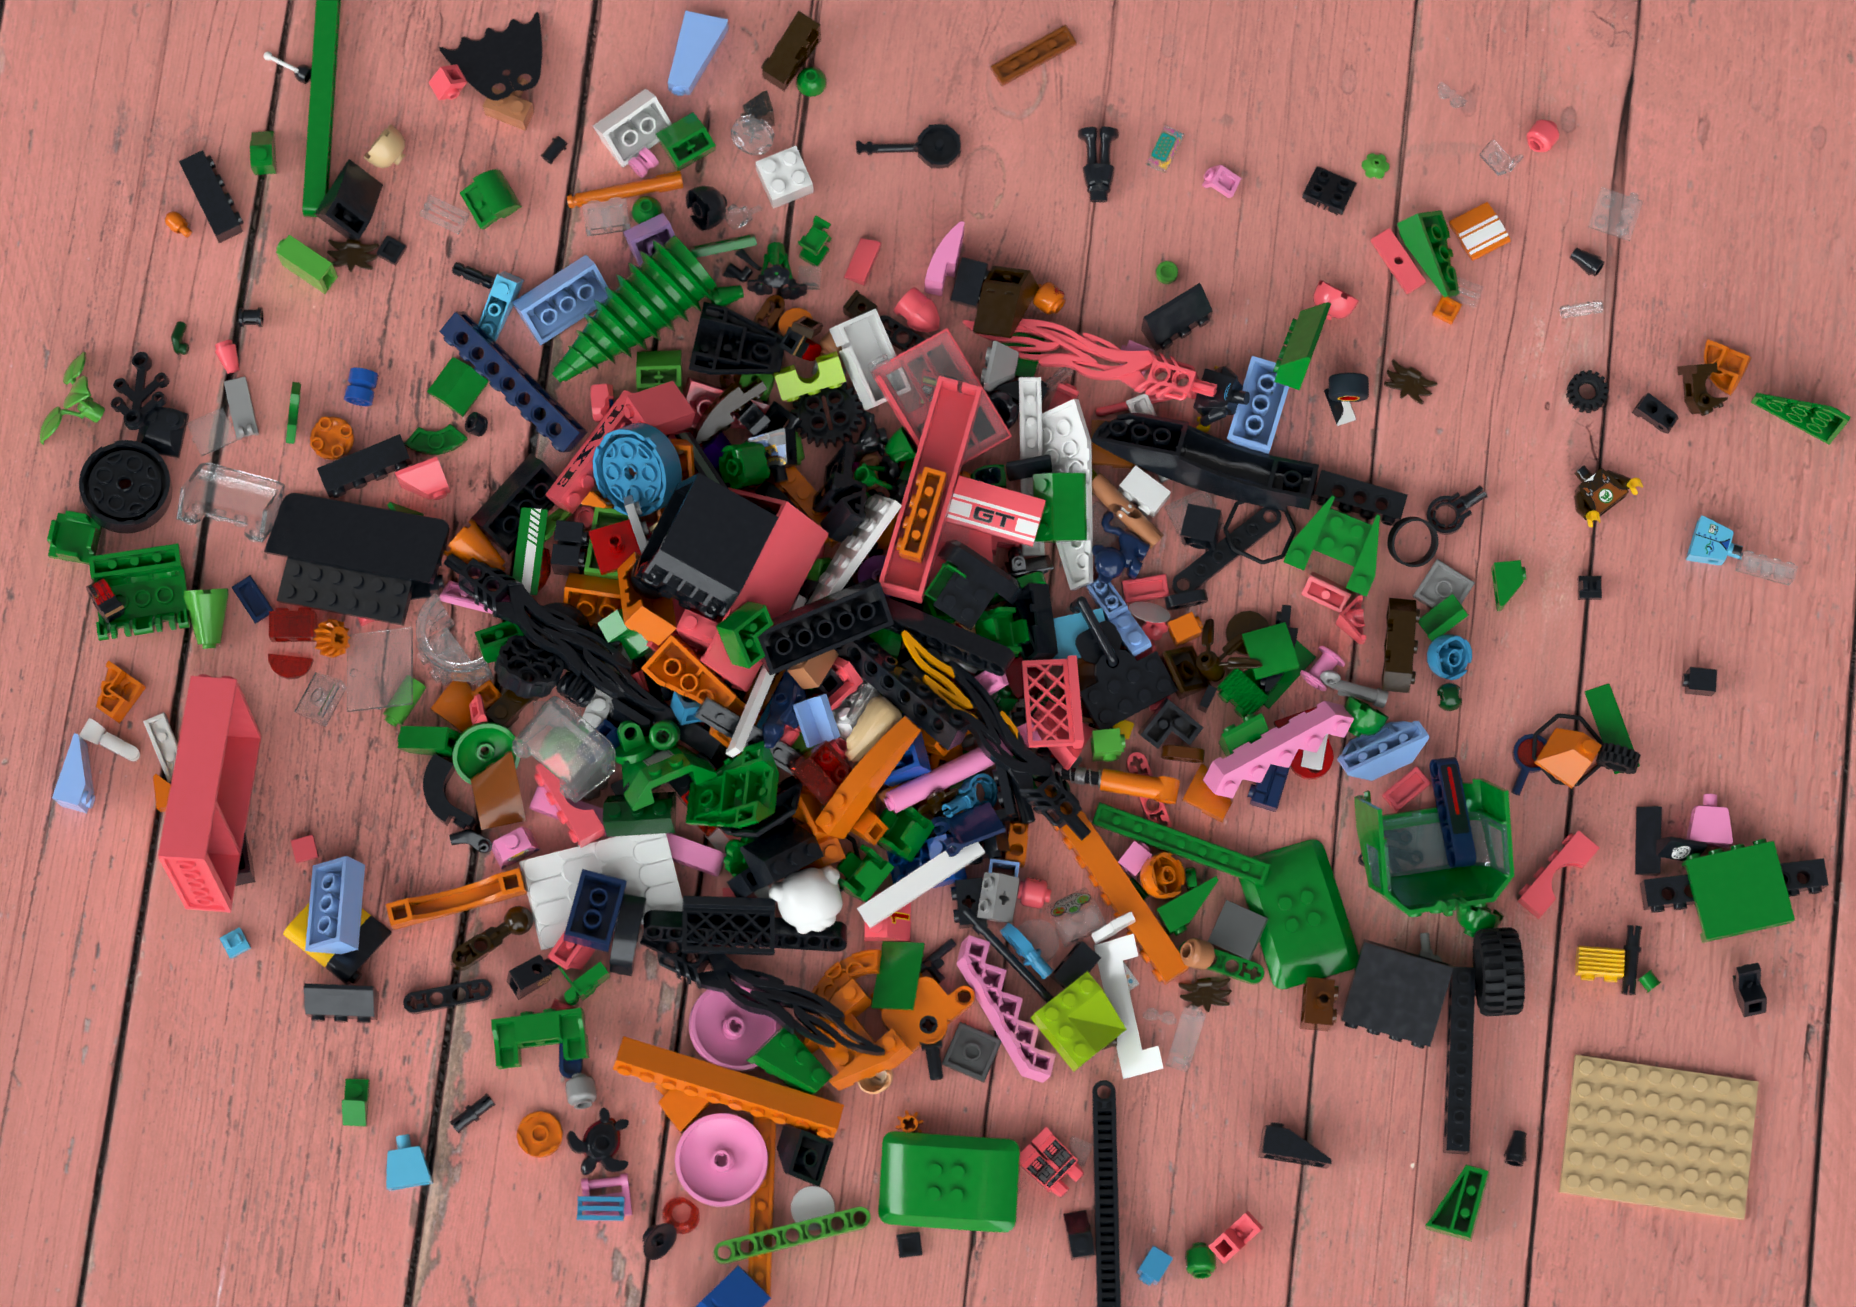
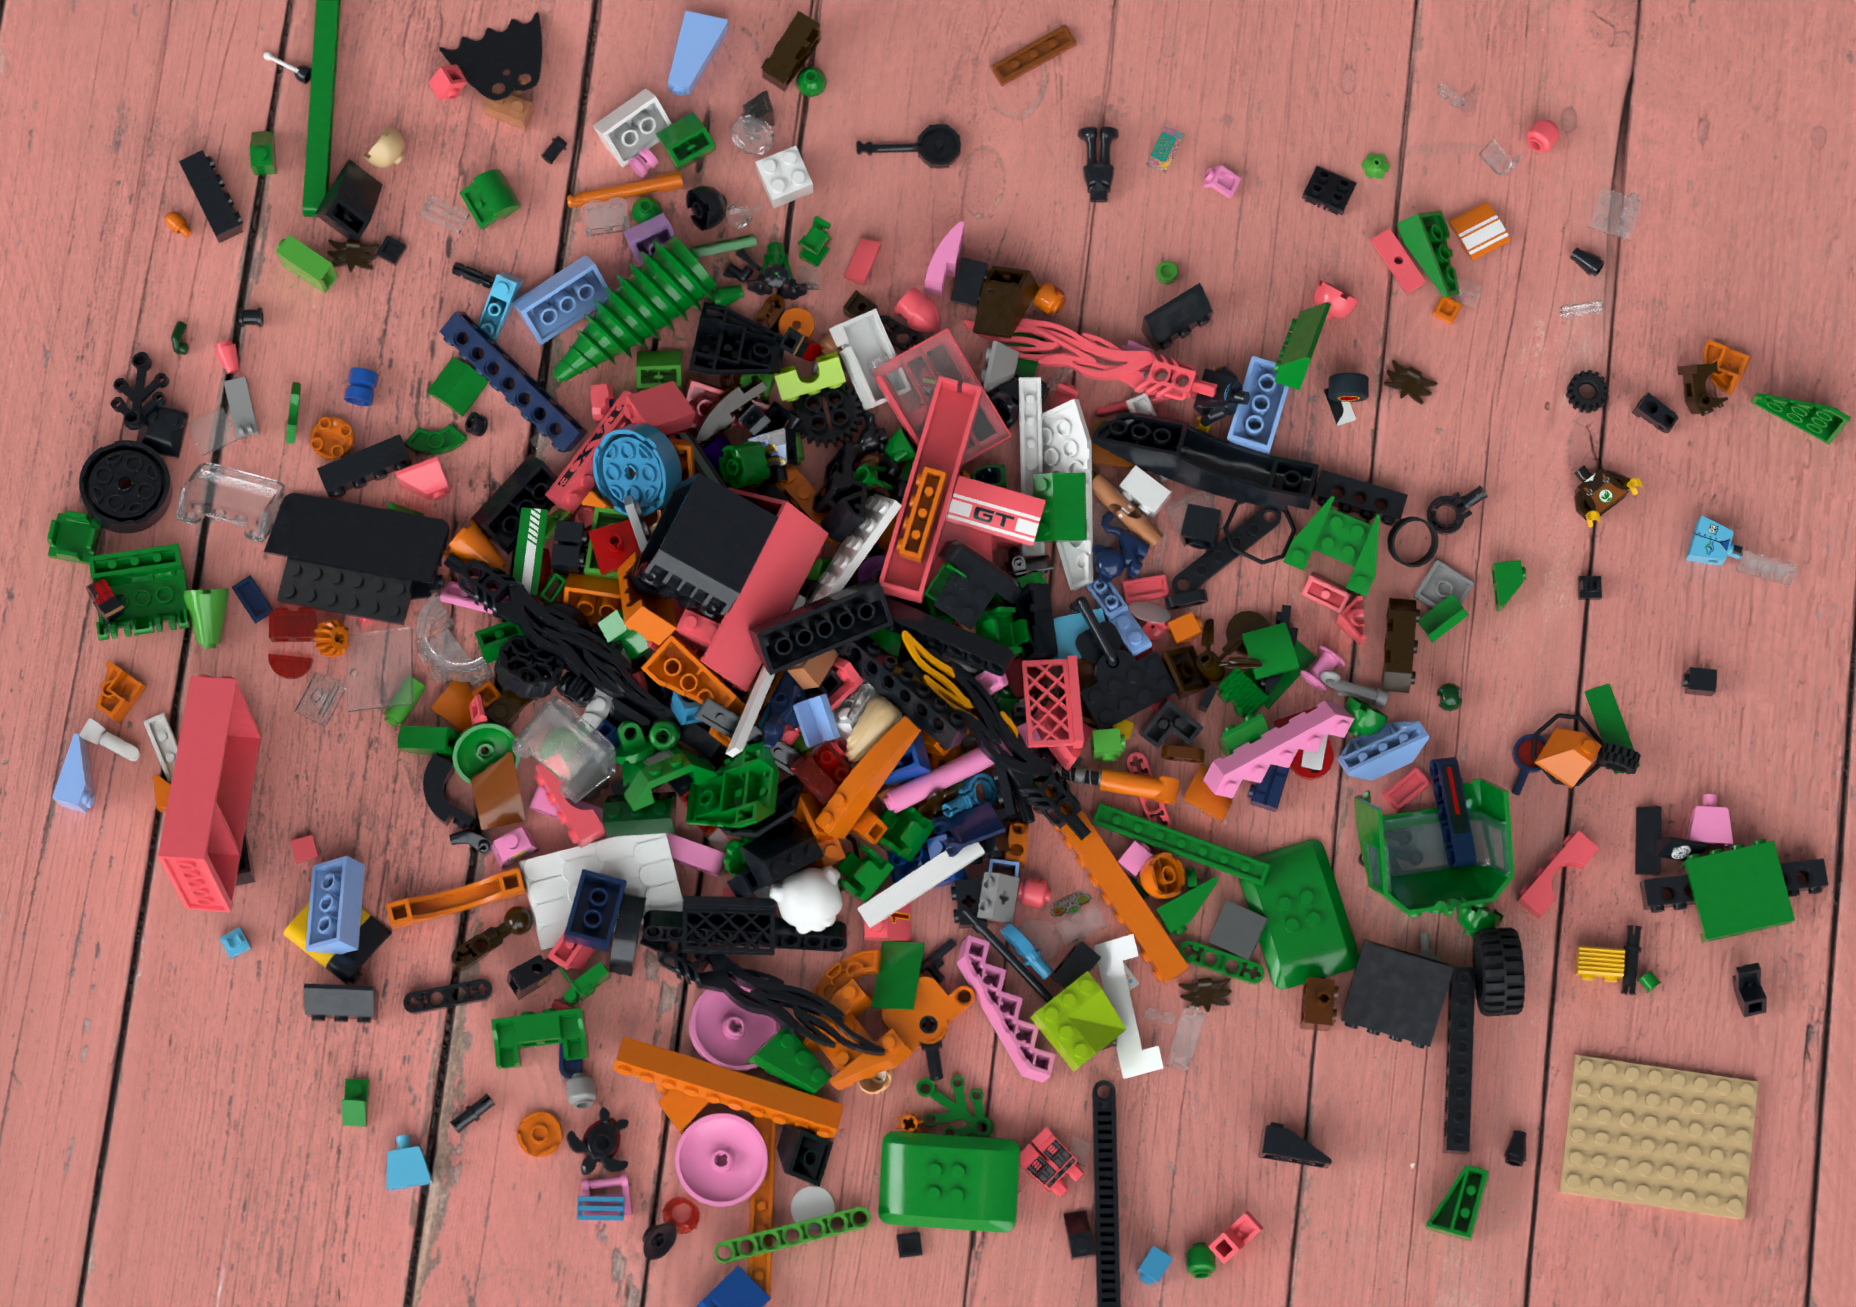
bright green plant [40,351,105,445] -> none
green brick [716,601,773,669] -> none
dark brown tile [791,316,823,339] -> none
dark grey tile [942,1022,1001,1083] -> none
black slope [1006,454,1052,481] -> none
white tile [1091,912,1136,944] -> none
nougat head [1180,938,1215,970] -> none
dark azure cylinder [1427,634,1472,680] -> none
none -> green piece [537,573,567,604]
none -> green plant [916,1075,994,1137]

